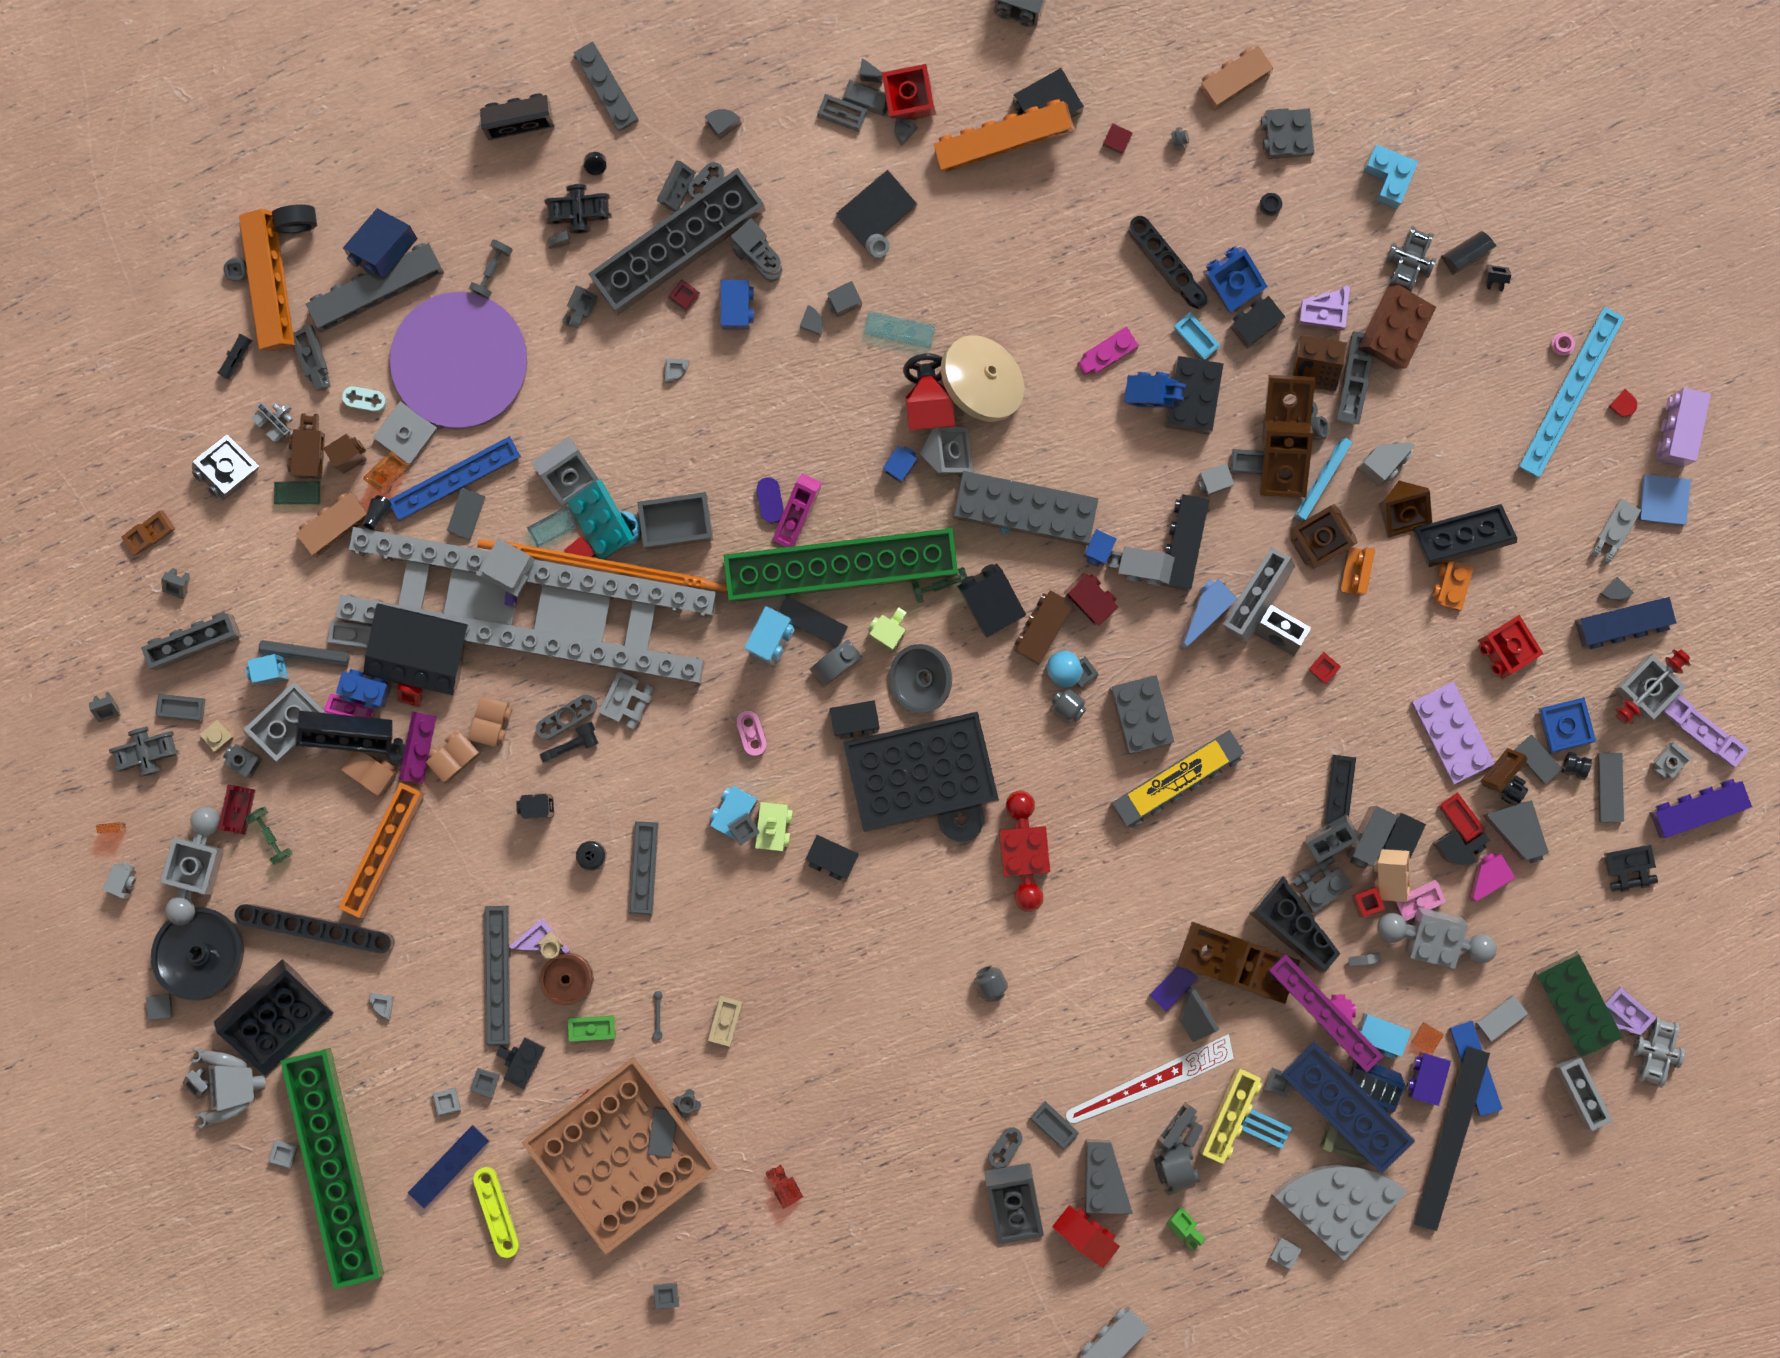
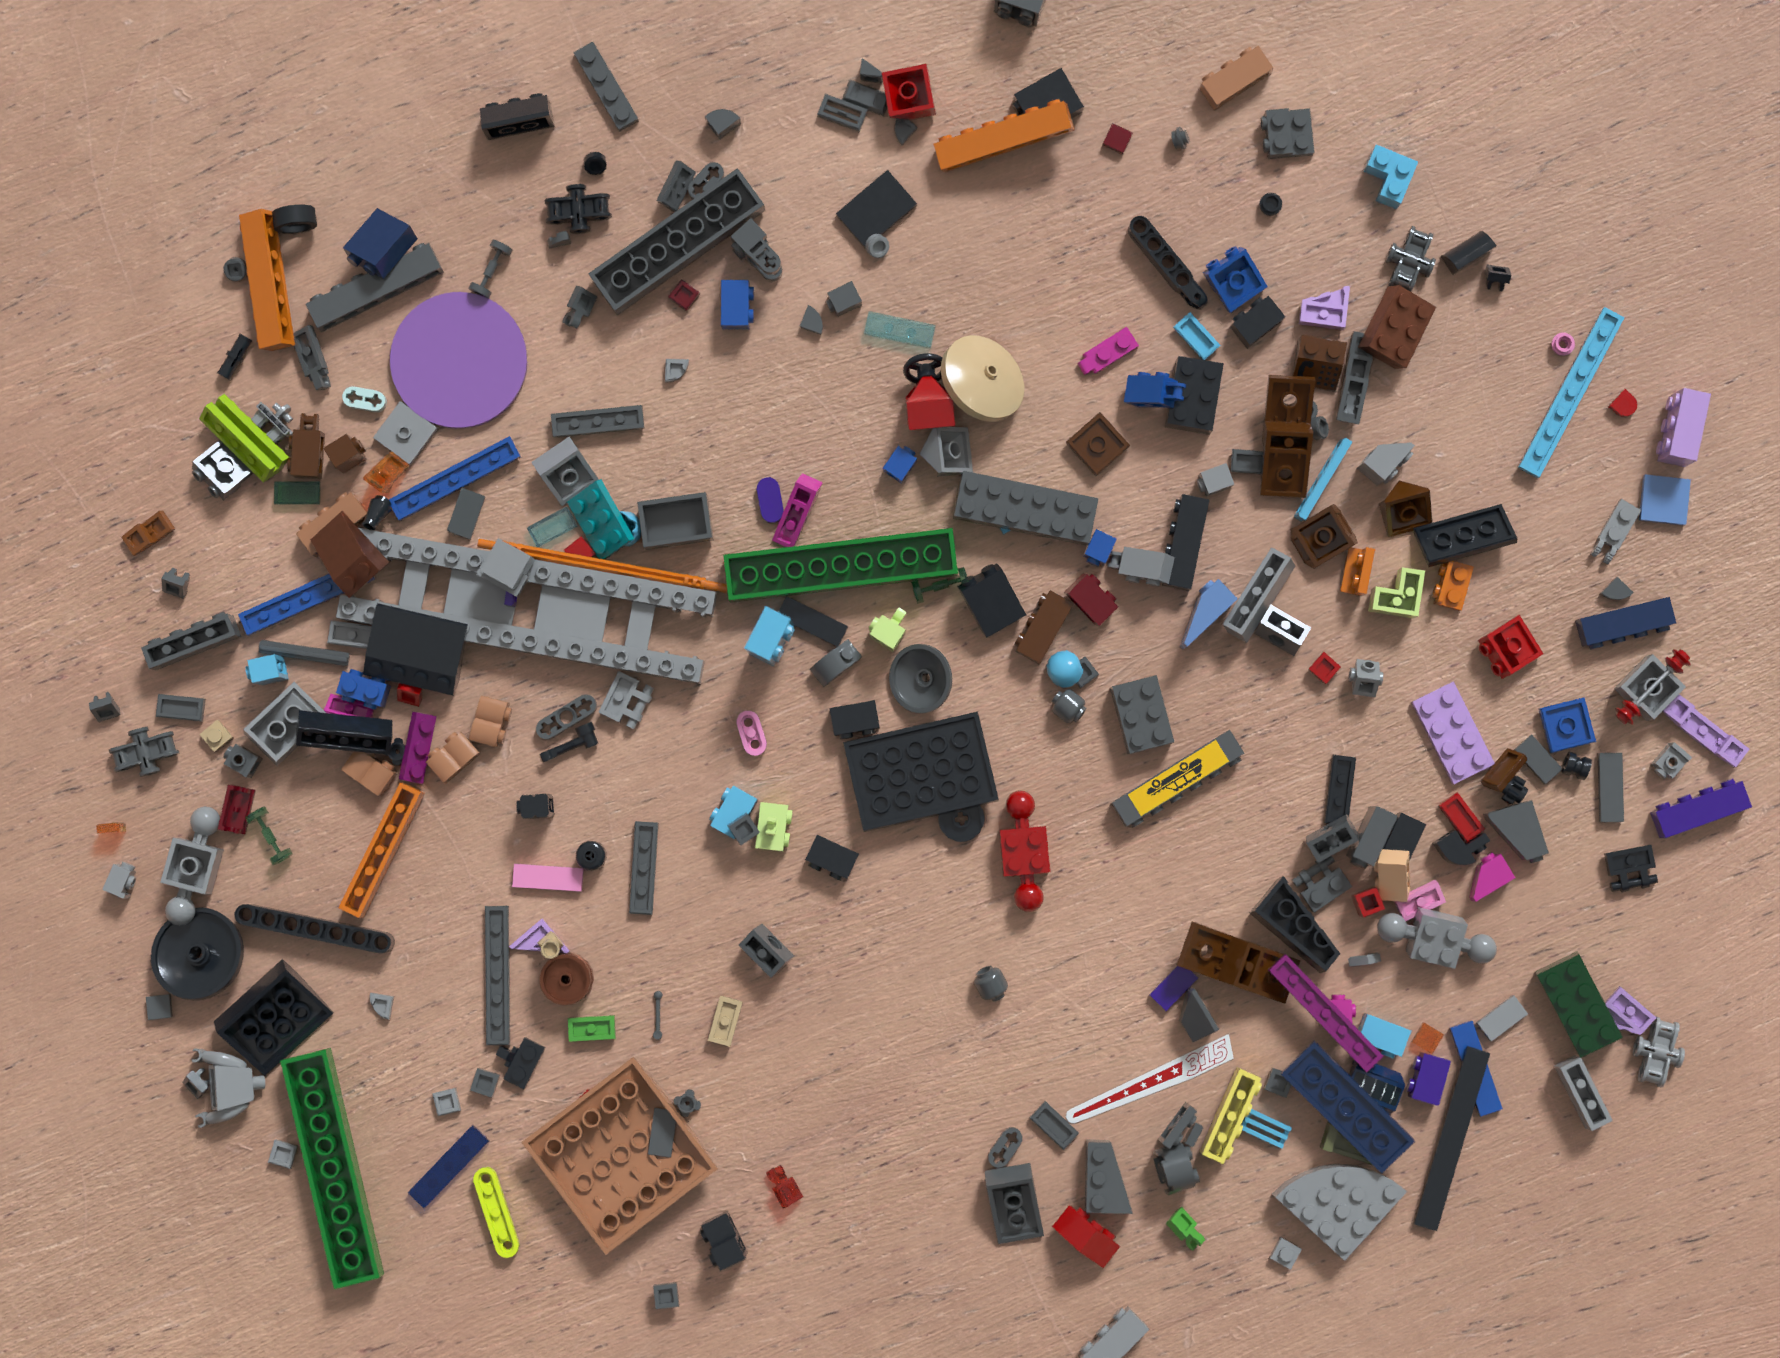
none -> lime brick [199,394,289,483]
none -> blue plate [238,574,375,636]
none -> copper slope [310,511,389,598]
none -> bright pink tile [512,864,584,891]
none -> dark grey plate [551,405,645,438]
none -> black brick [700,1210,748,1271]
none -> dark grey brick [739,924,794,978]
none -> reddish brown plate [1066,412,1130,476]
none -> light grey brick [1349,659,1383,697]
none -> yellowish green brick [1368,567,1425,619]

